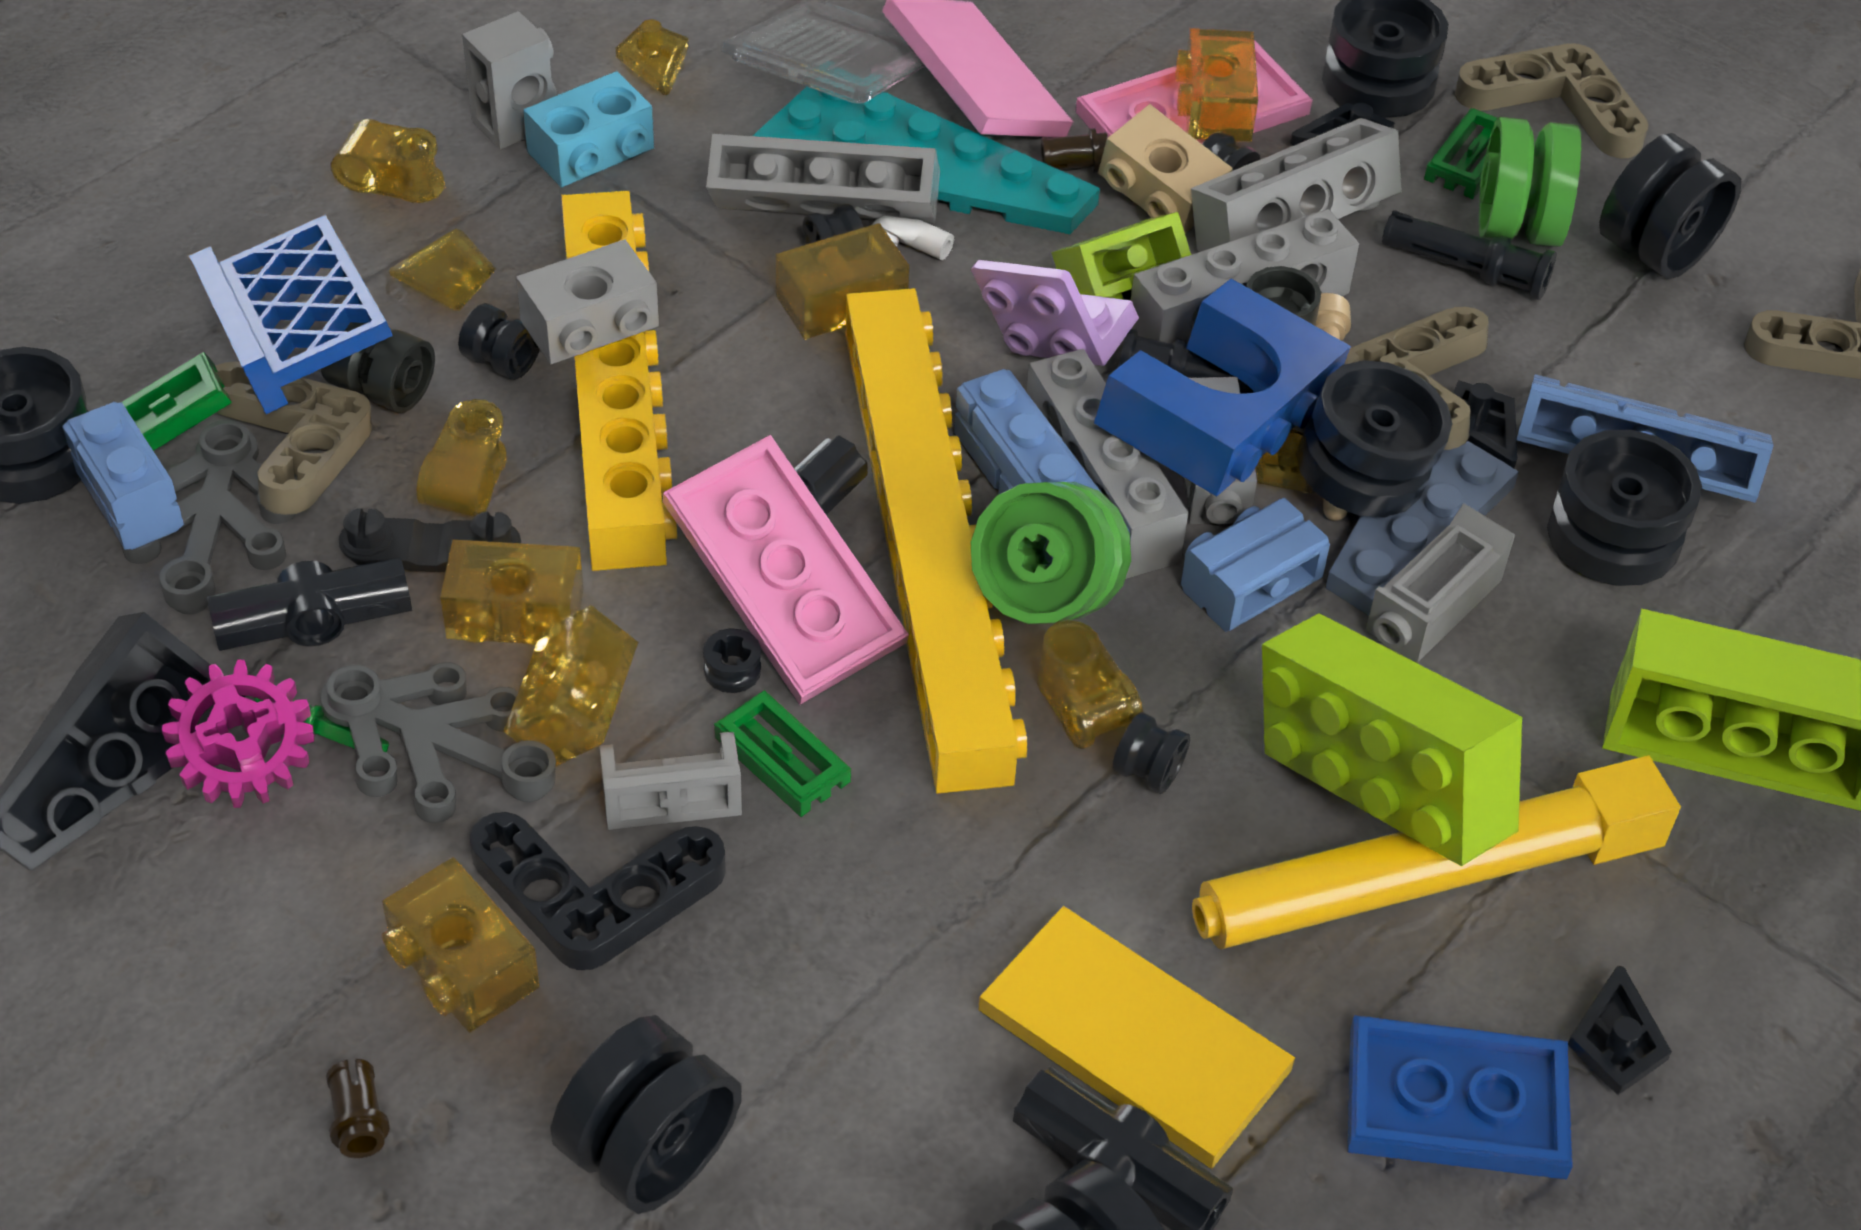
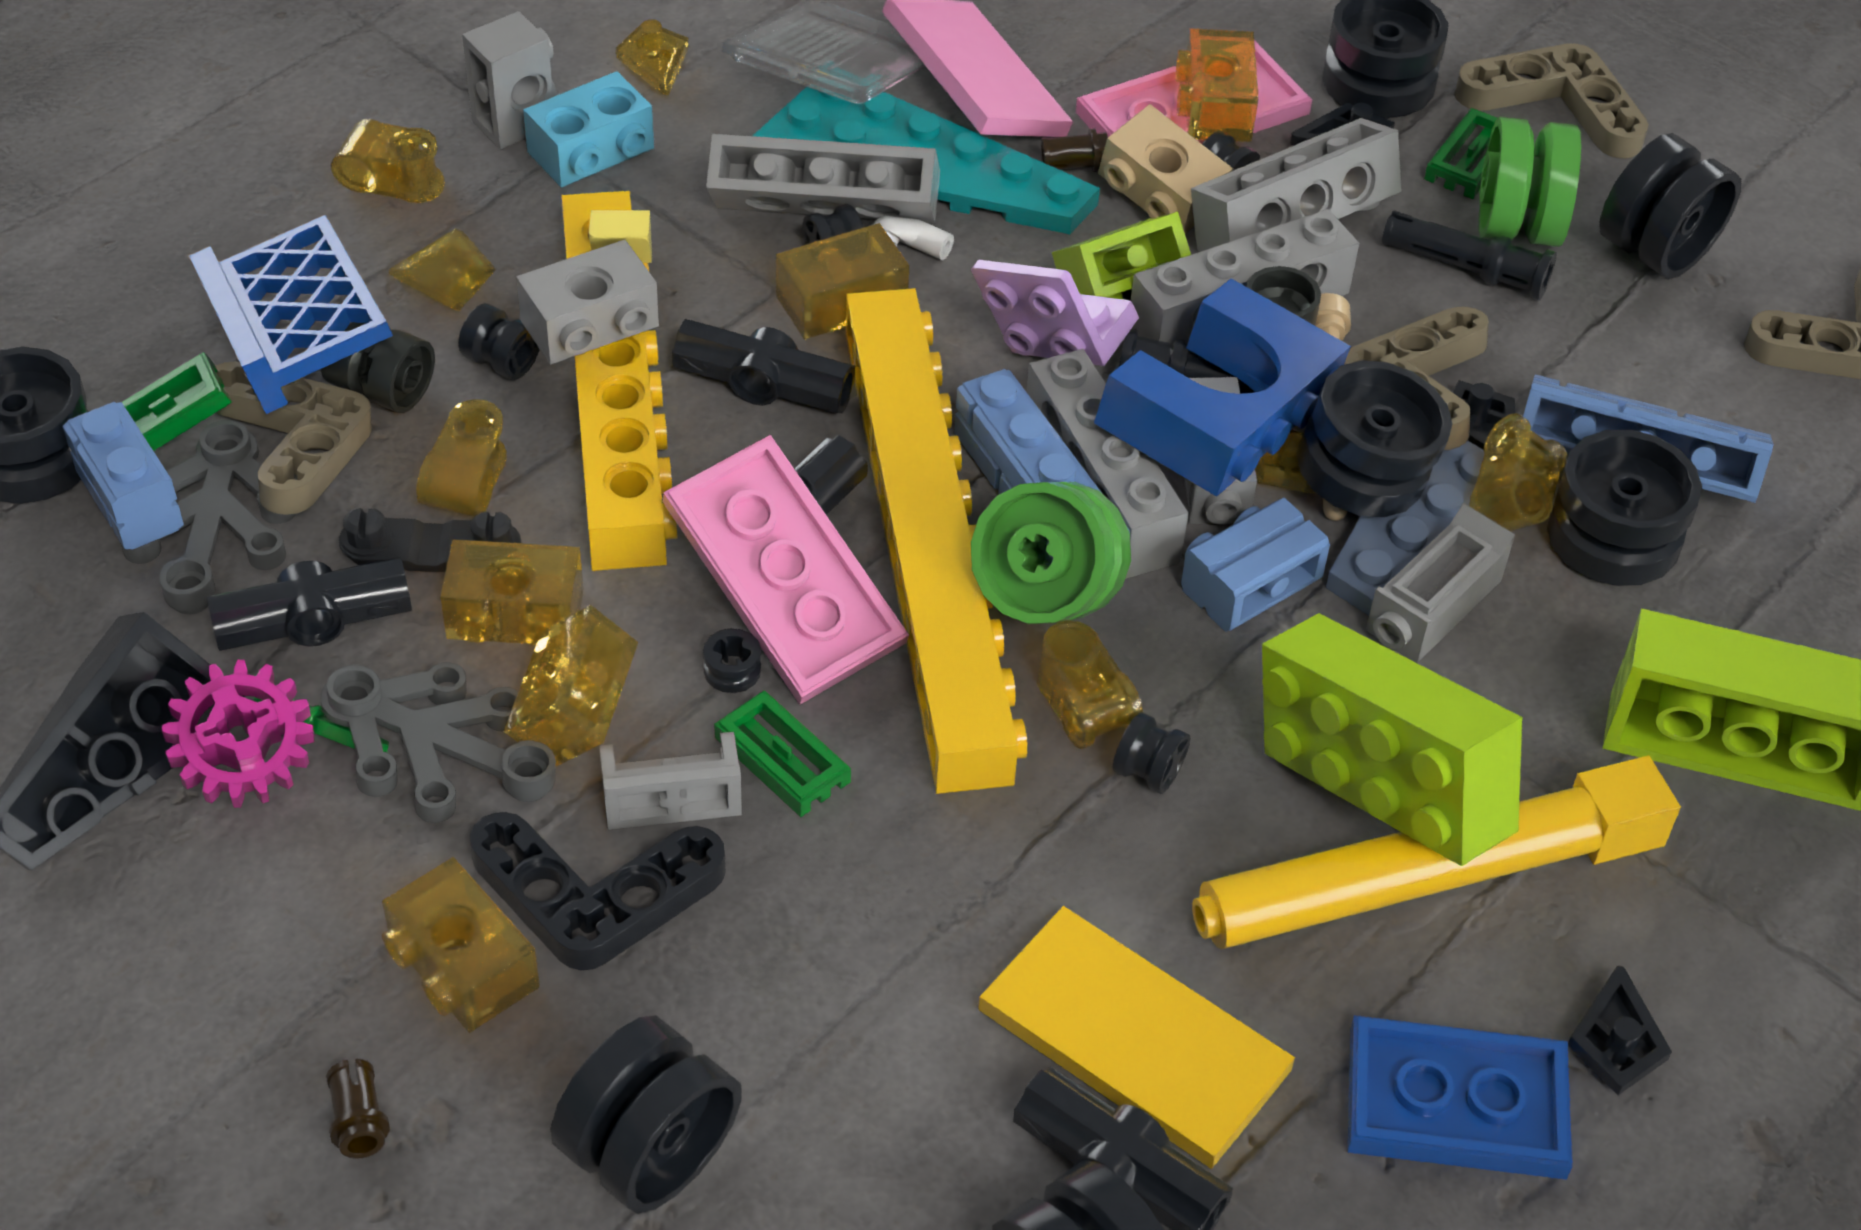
none -> light yellow slope [589,210,652,263]
none -> black piece [672,319,856,414]
none -> clear yellow piece [1469,413,1567,532]

